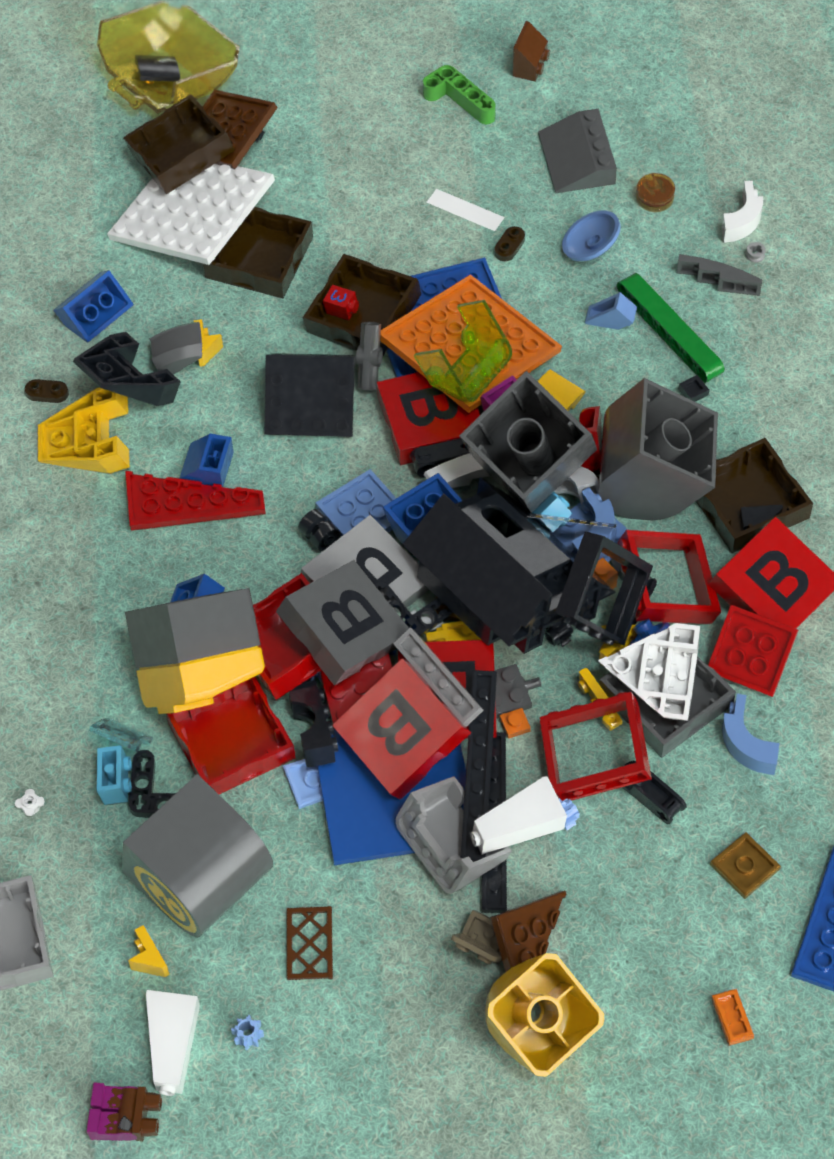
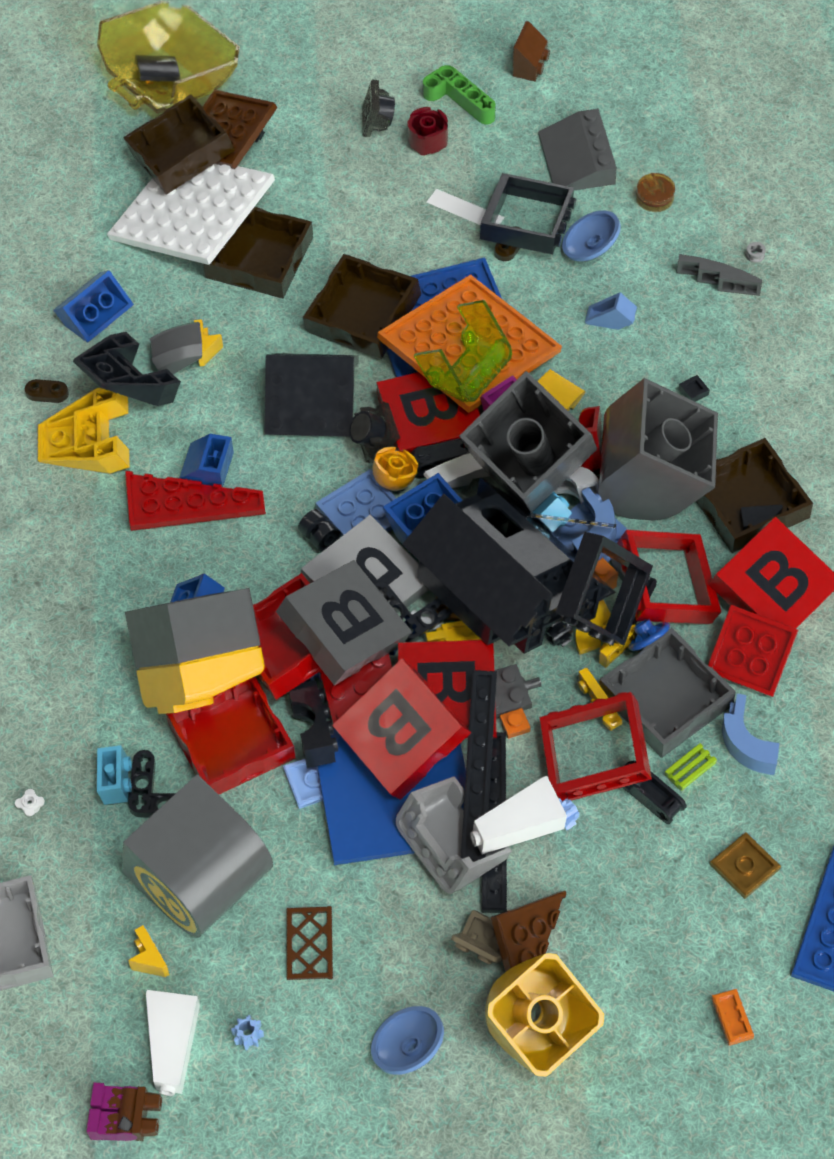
clear light blue slope [88,718,153,752] -> none
red brick [323,285,359,321] -> none
dark grey piece [356,322,383,390] -> none
light grey plate [393,627,484,727] -> none
white wedge [598,623,700,721] -> none
green beam [617,273,725,383] -> none
white arch [722,181,763,243] -> none
none -> piece [349,402,400,463]
none -> clear smoke piece [362,79,395,137]
none -> medium blue dish [371,1006,444,1075]
none -> light orange cylinder [372,447,418,491]
none -> dark red brick [407,107,448,156]
none -> black window [480,173,577,255]
none -> yellow tile [575,599,611,655]
none -> lime tile [664,743,717,791]

